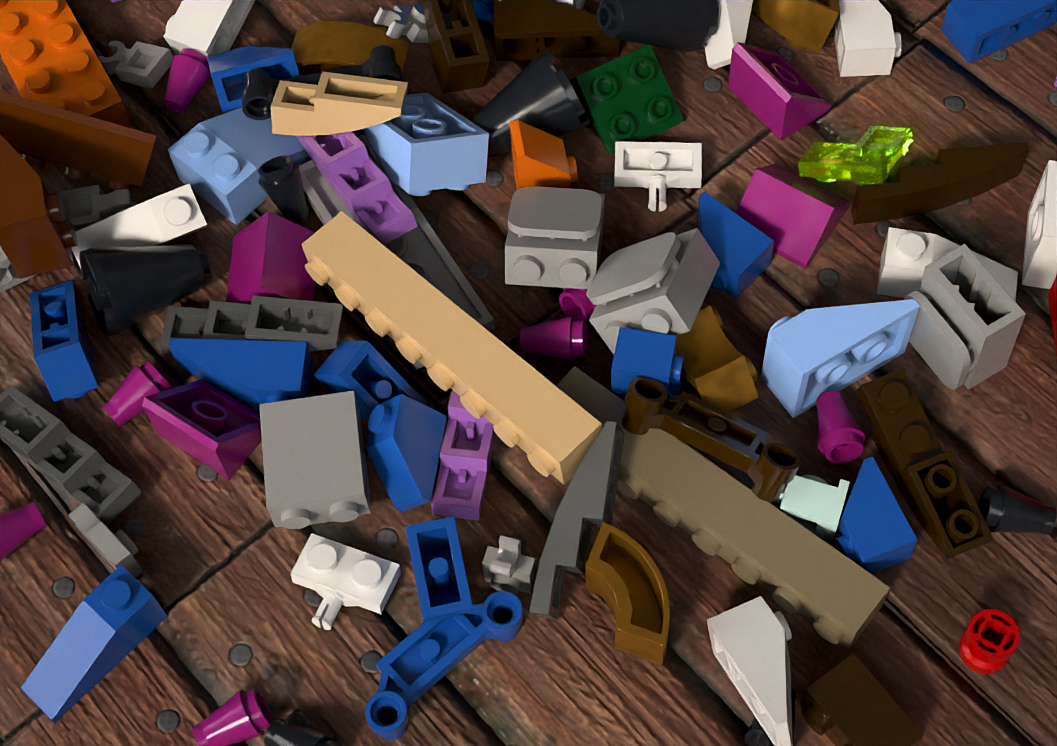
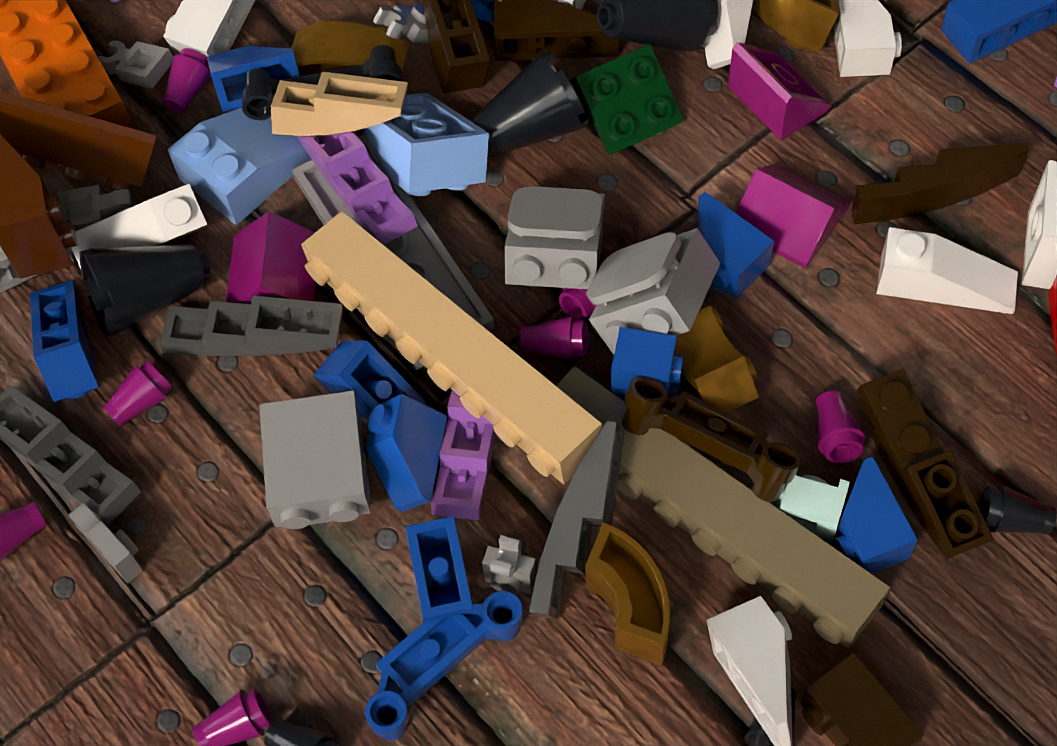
blue slope [21,565,168,723] -> none
magenta slope [142,379,262,480] -> none
blue slope [169,338,314,409] -> none
black cone [258,156,310,223] -> none
white plate [290,533,401,630] -> none
orange slope [509,120,578,189] -> none
white plate [614,142,702,212] -> none
light blue slope [761,299,920,418] -> none
clear neon green plate [798,125,913,185] -> none
light grey brick [904,243,1026,390] -> none
red wheel [958,609,1020,674] -> none

